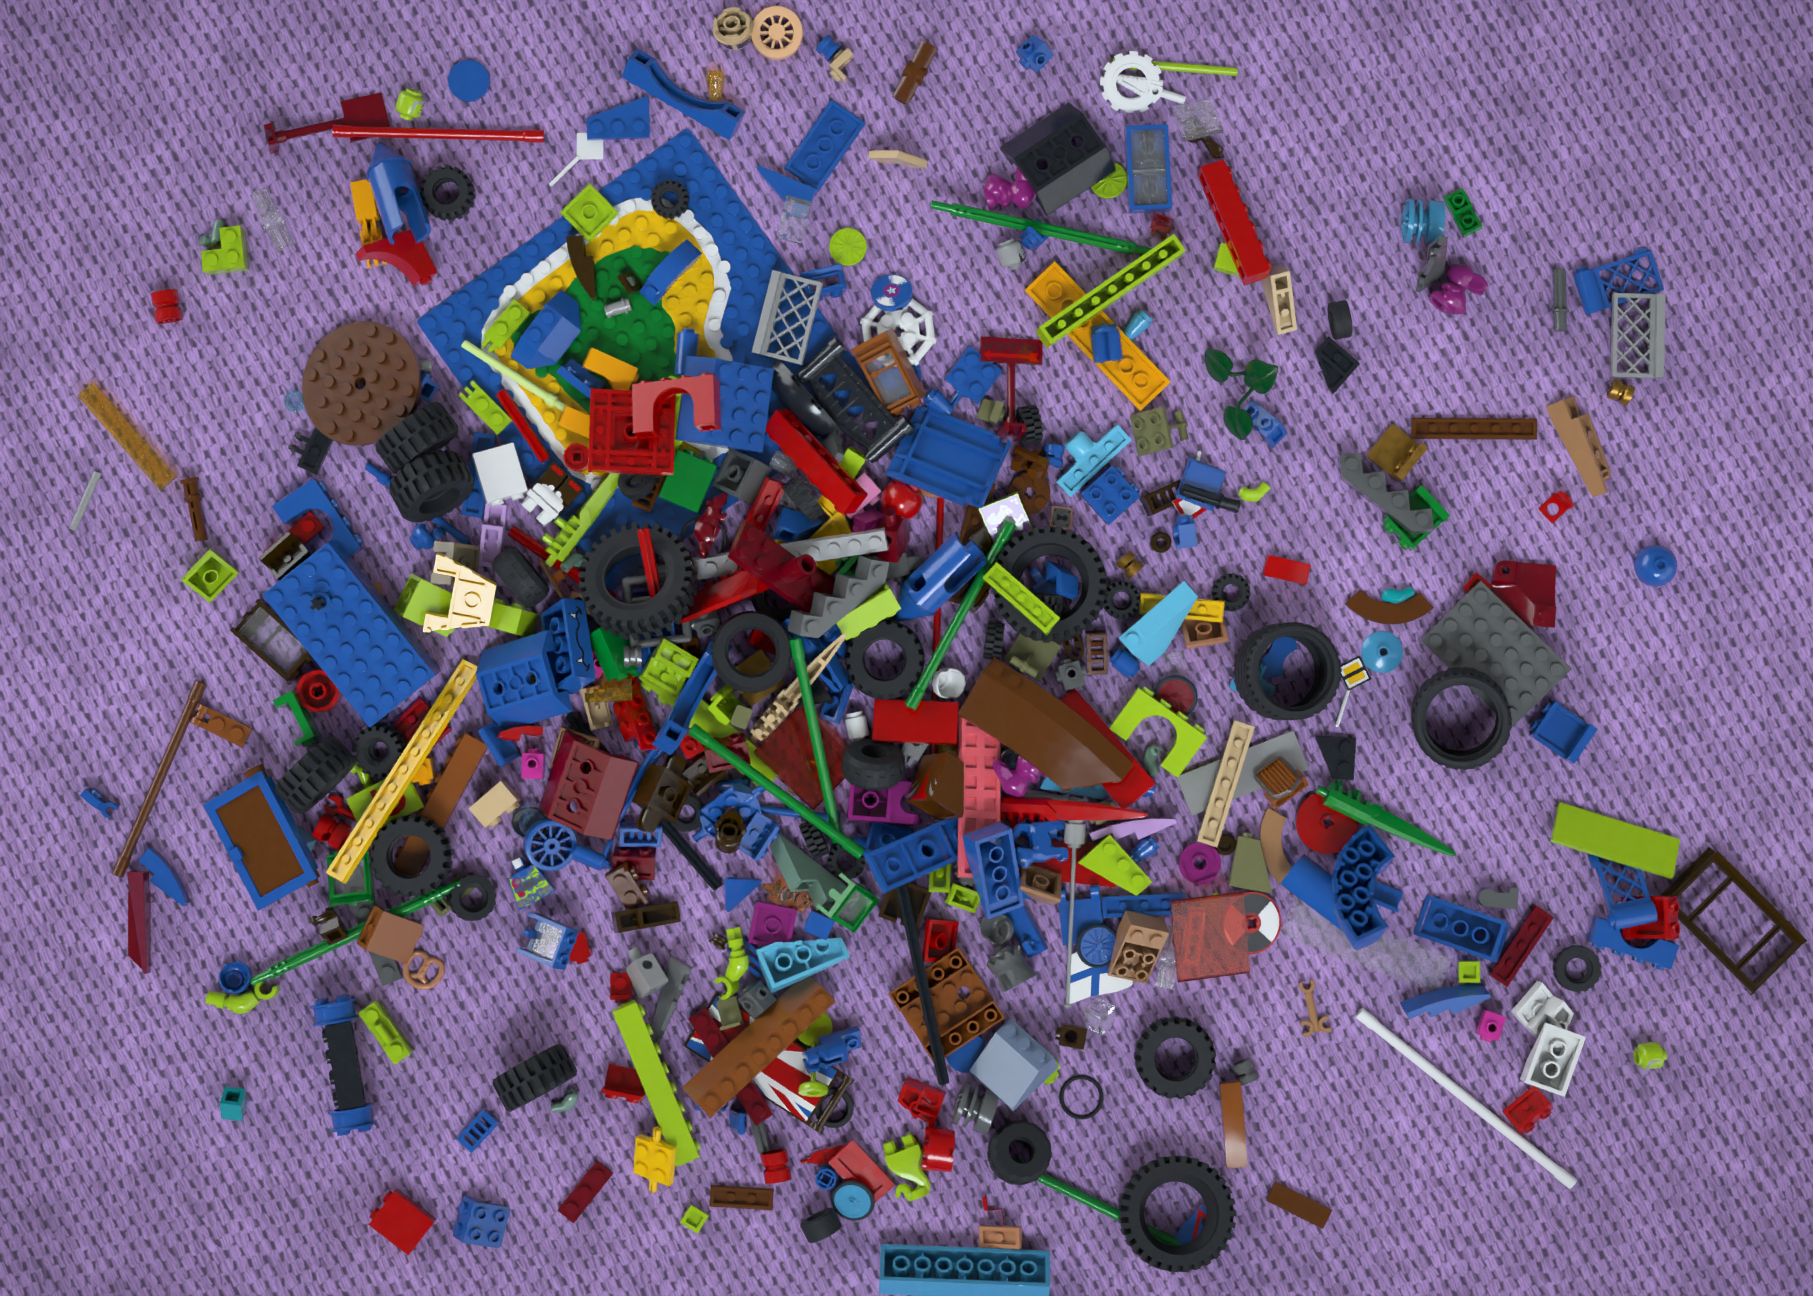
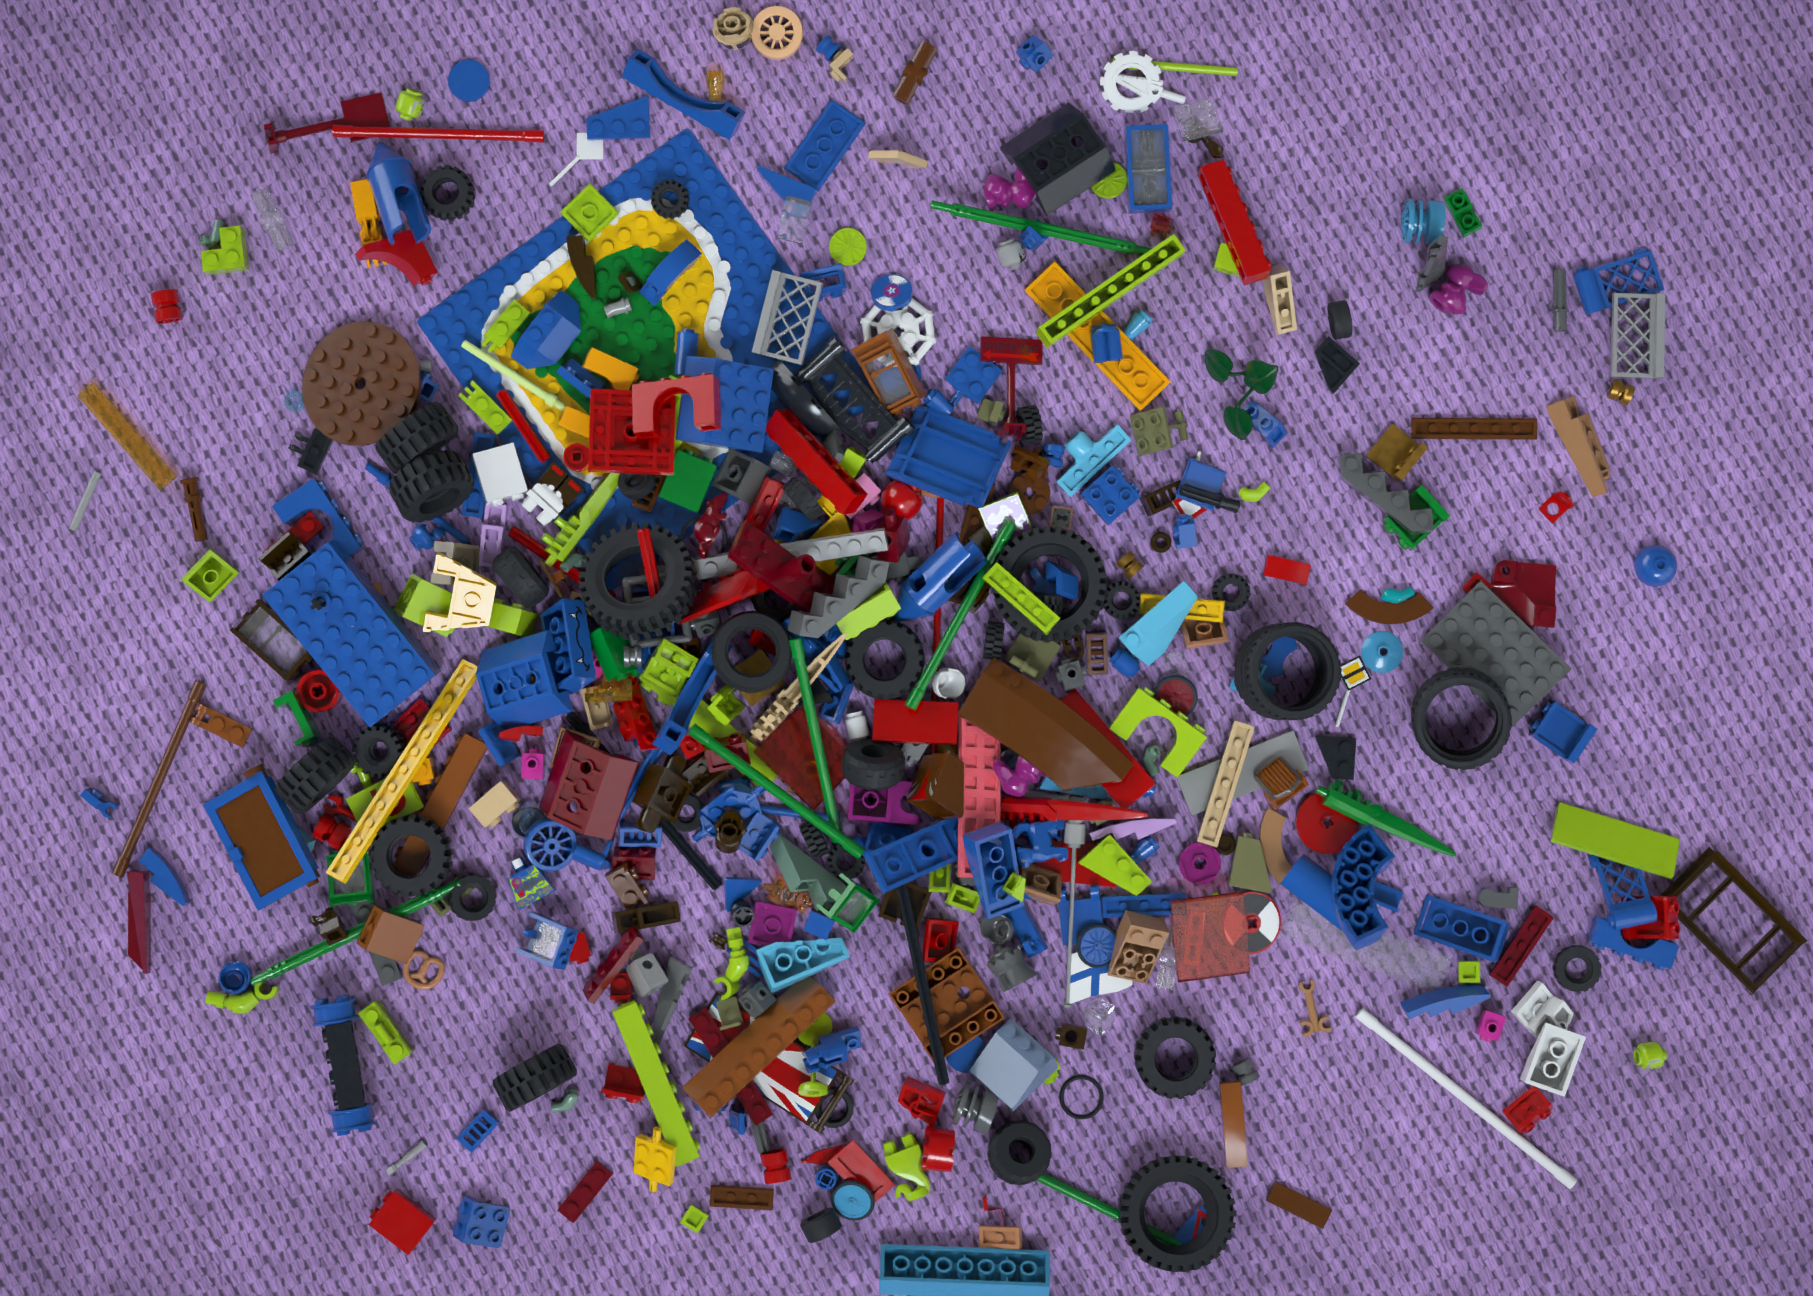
teal brick [220,1087,247,1121] -> none
olive slope [730,705,753,730] -> none
none -> light grey piece [386,1140,427,1176]
none -> dark red plate [583,926,644,1004]
none -> black wheel [730,900,754,927]
none -> lime slope [1002,872,1026,902]

